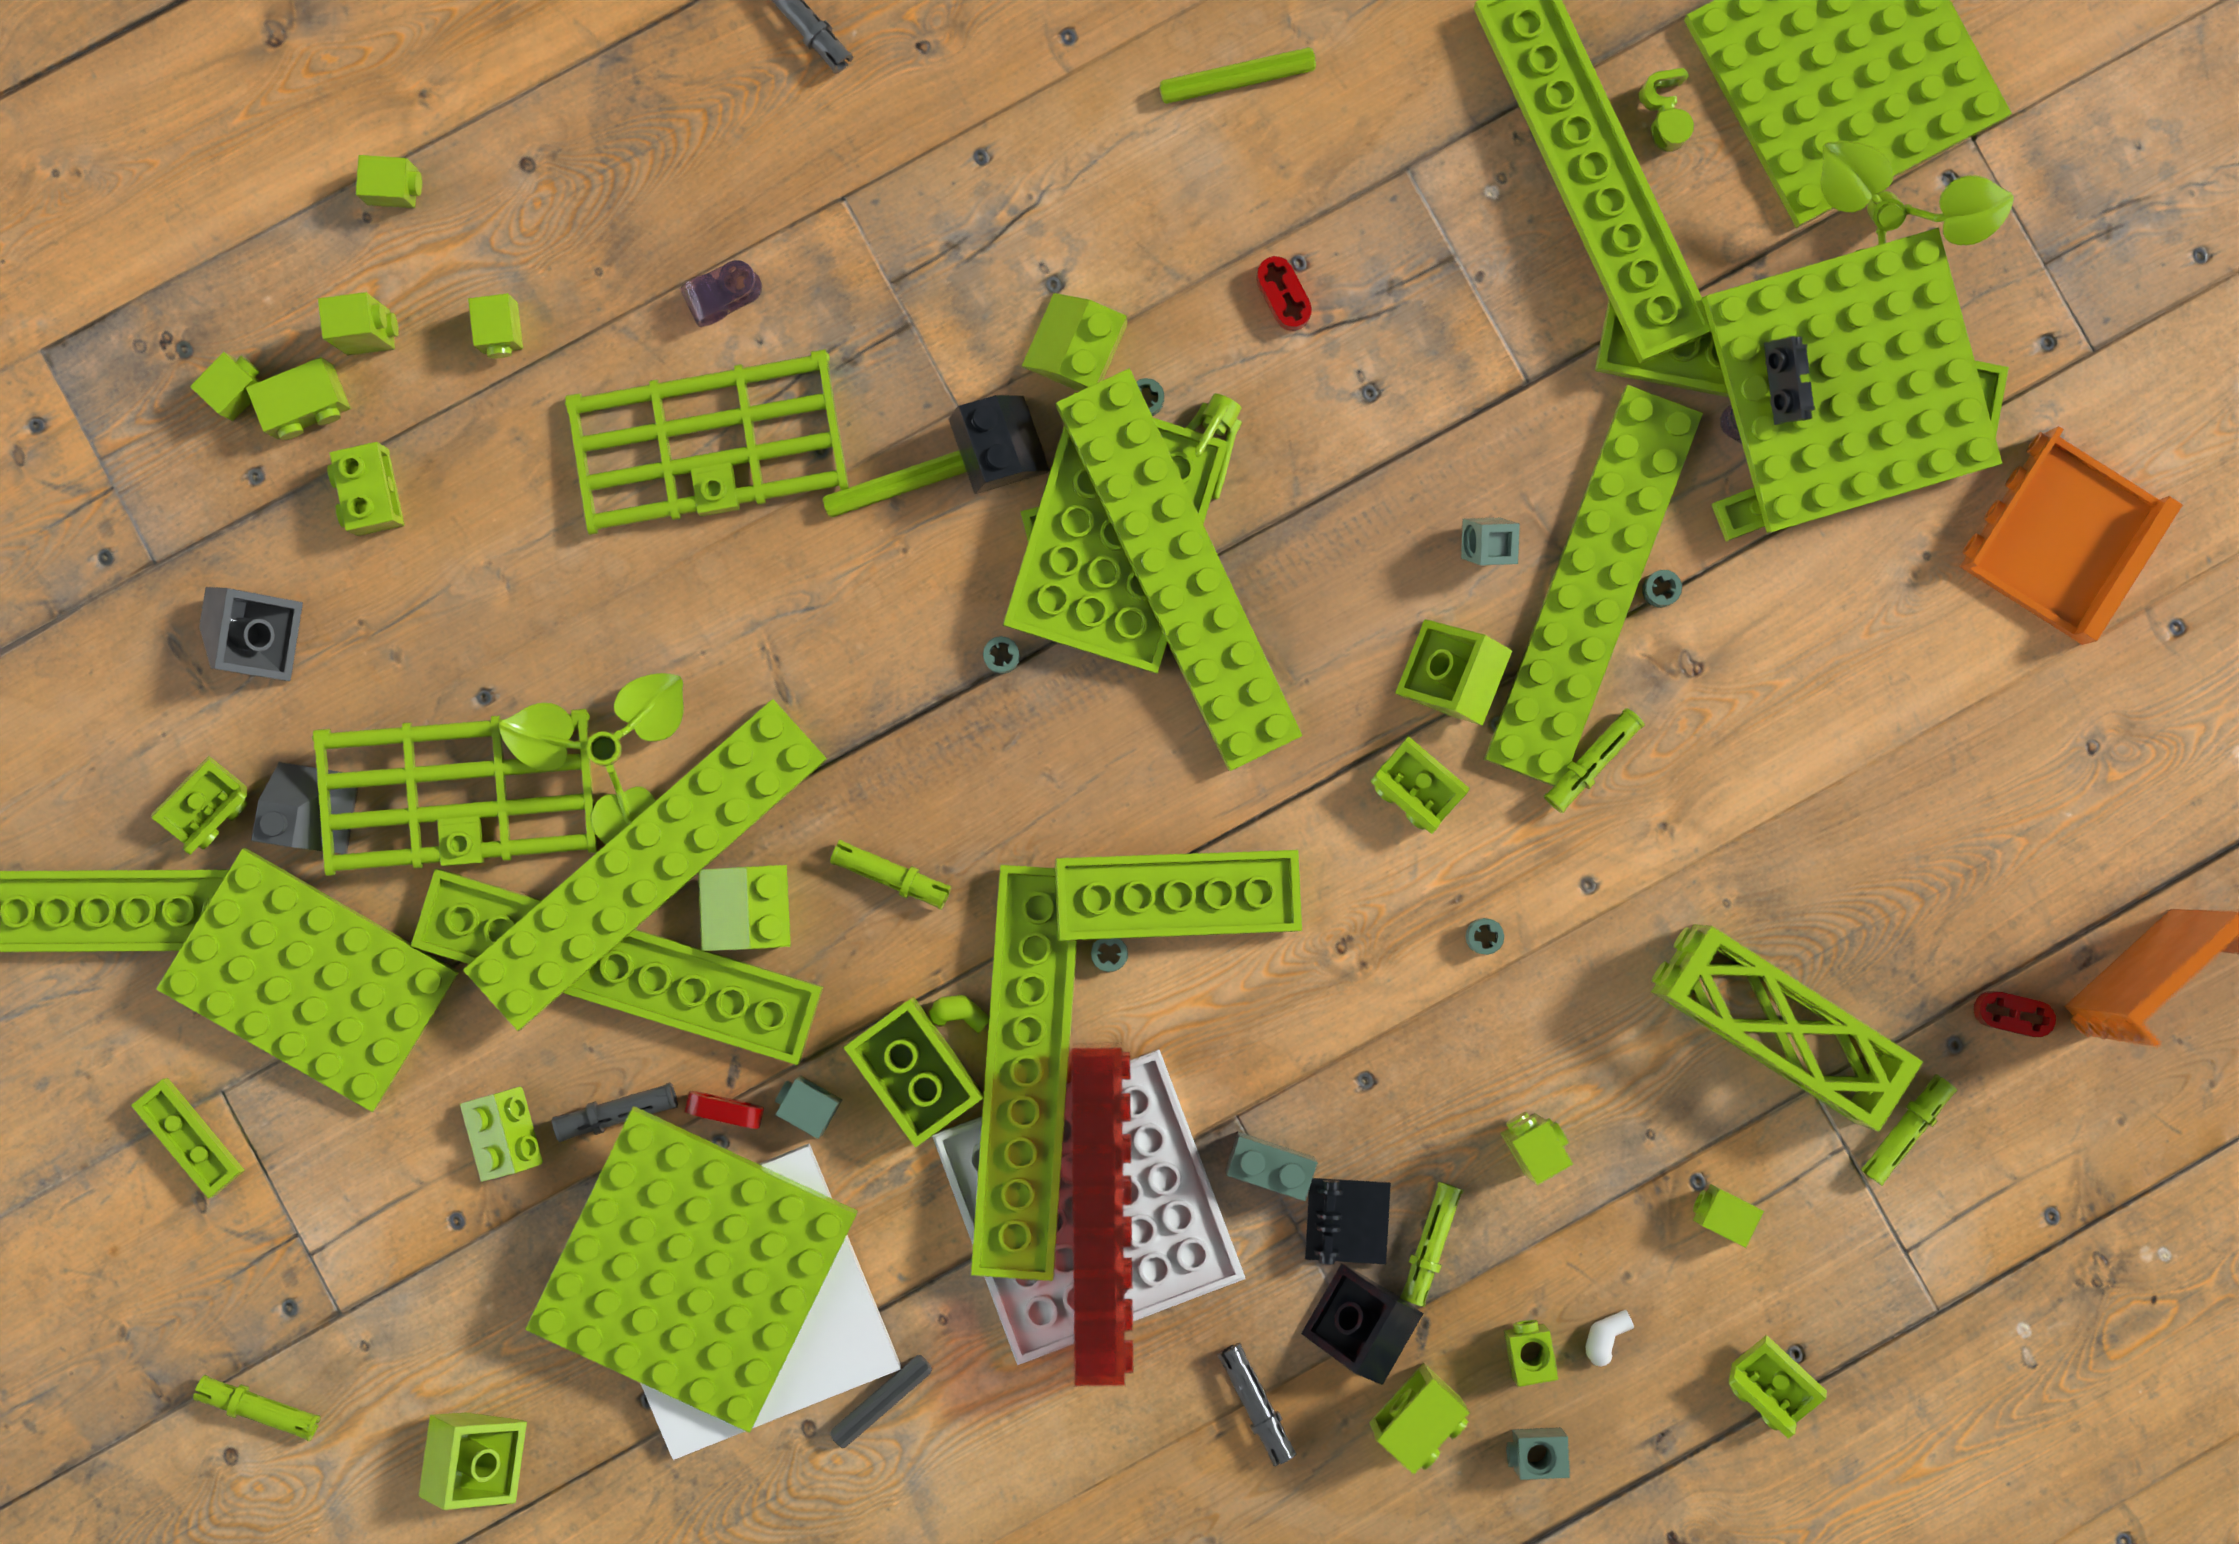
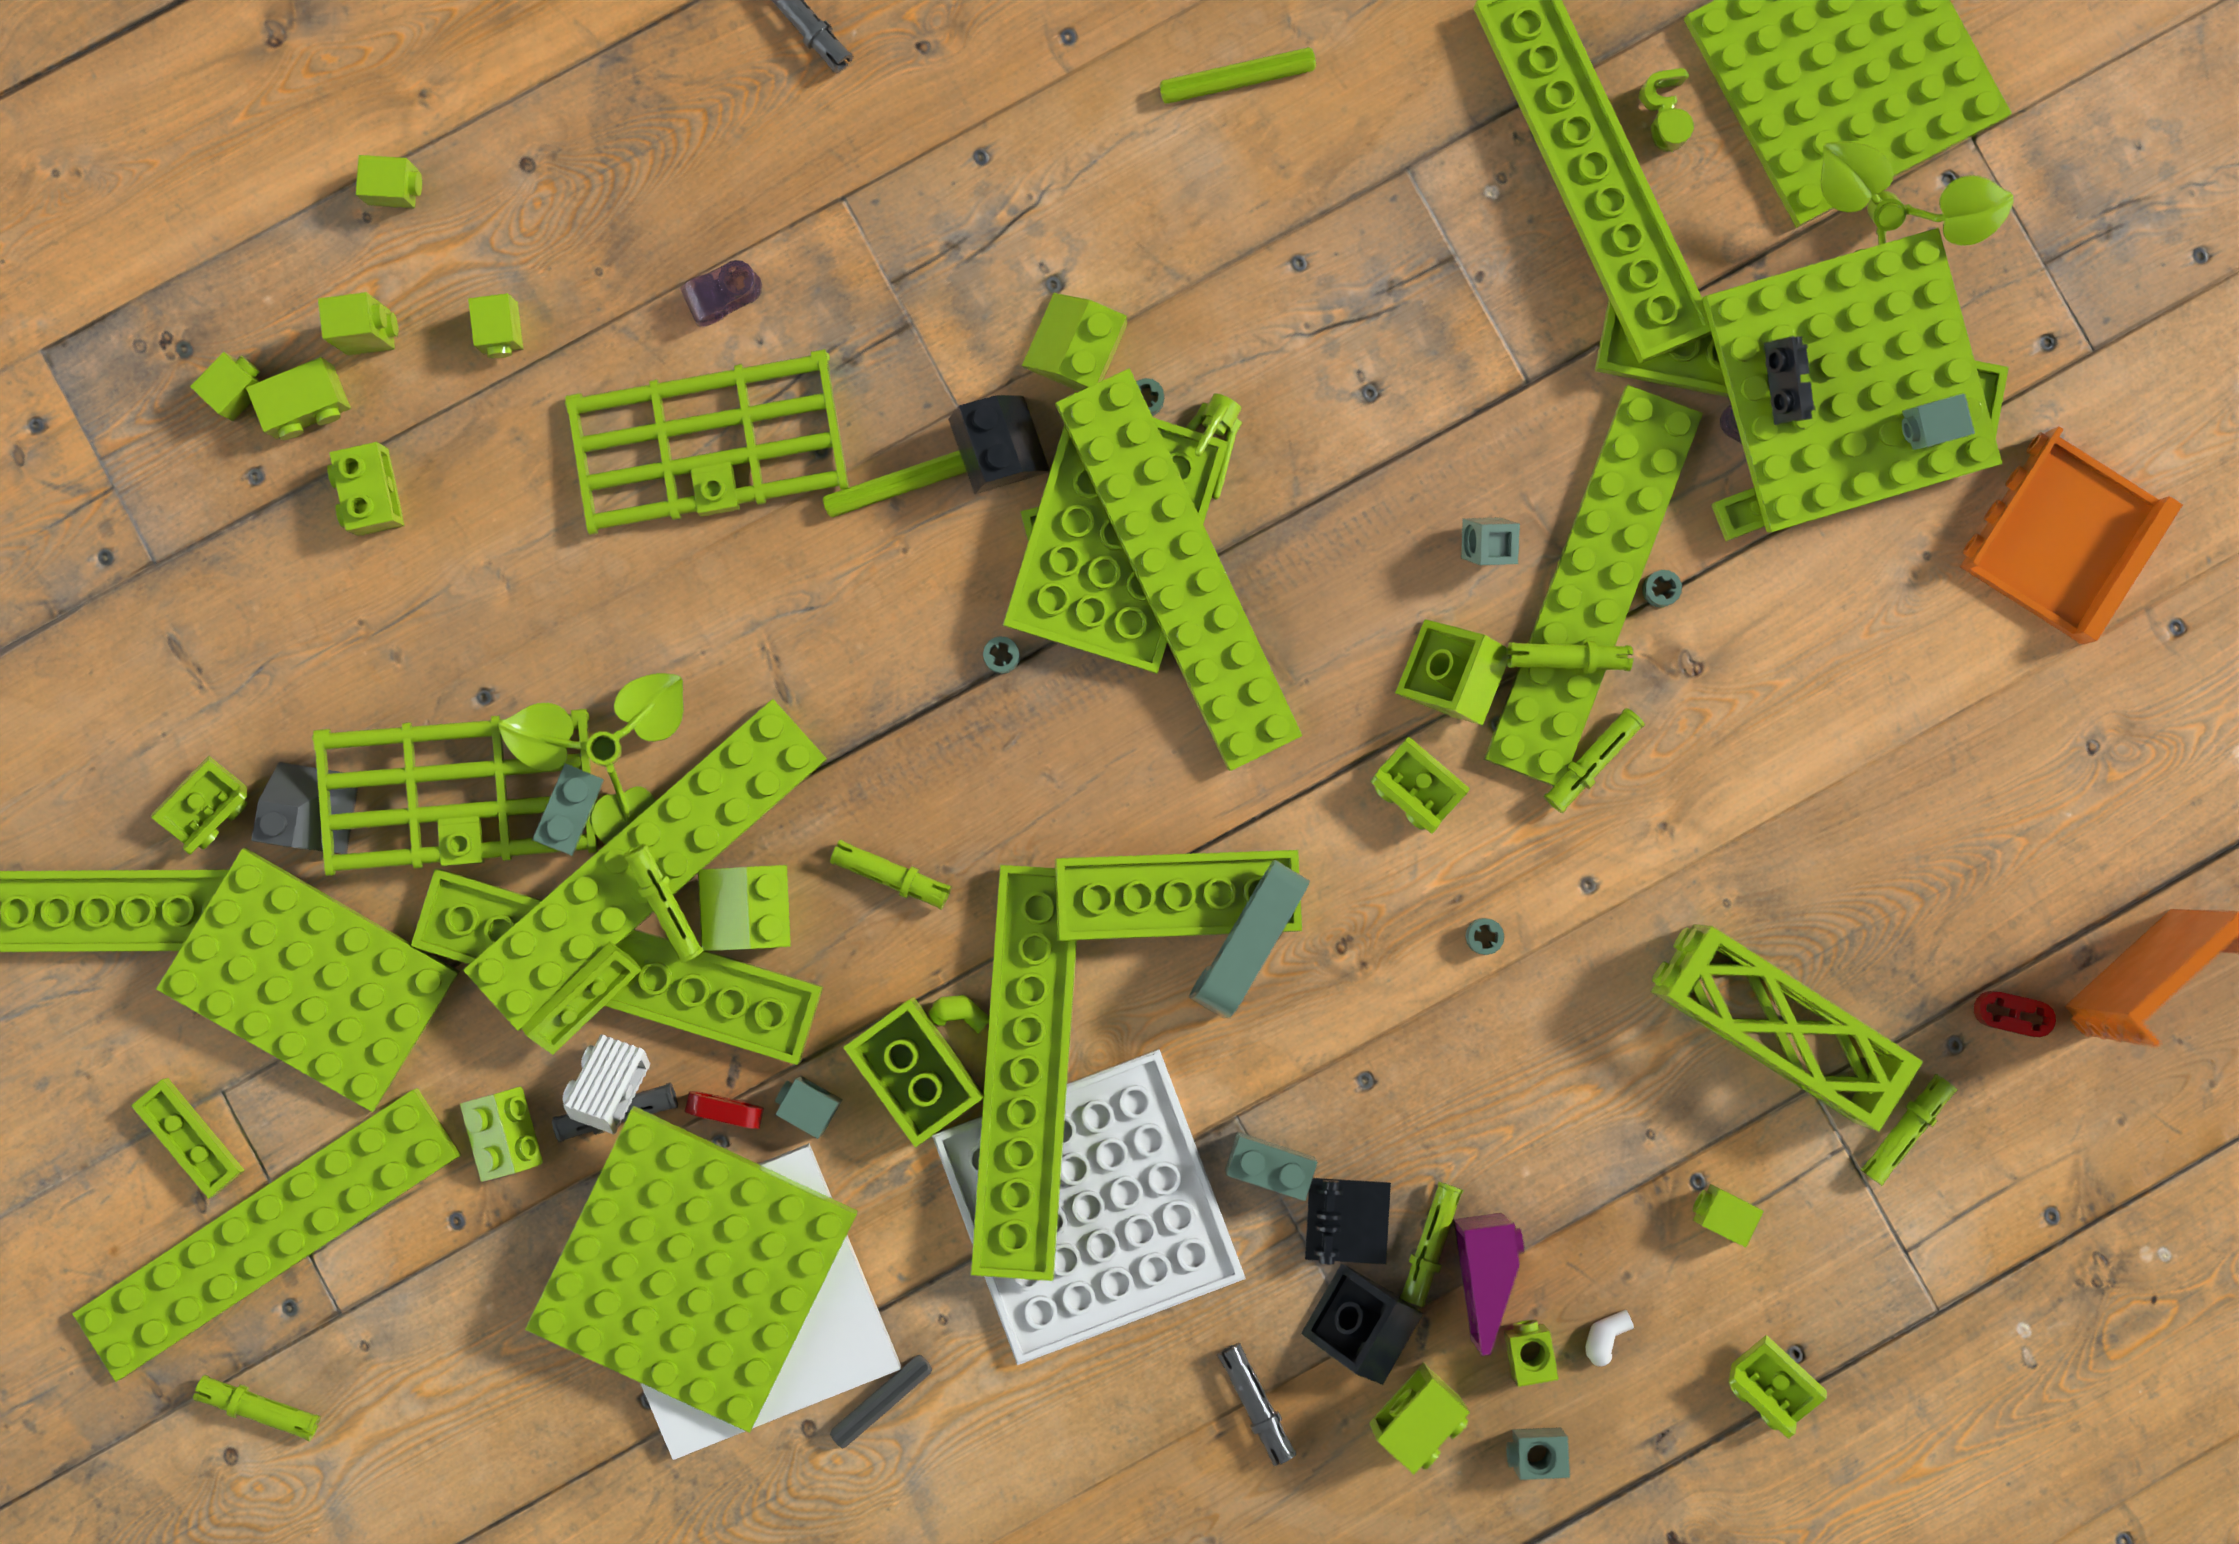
dark grey slope [199,587,303,681] -> none
lime slope [418,1412,527,1510] -> none
clear red brick [1072,1042,1133,1386] -> none
sand green bush [1091,939,1128,972] -> none
red beam [1256,256,1312,331] -> none
lime brick [1500,1112,1573,1185] -> none
none -> lime plate [72,1088,461,1382]
none -> lime plate [522,941,641,1055]
none -> sand green brick [533,764,604,856]
none -> white brick [563,1035,650,1134]
none -> lime pin [623,843,703,962]
none -> sand green beam [1189,859,1310,1019]
none -> magenta slope [1453,1213,1524,1356]
none -> lime pin [1507,641,1633,673]
none -> sand green brick [1902,393,1975,450]

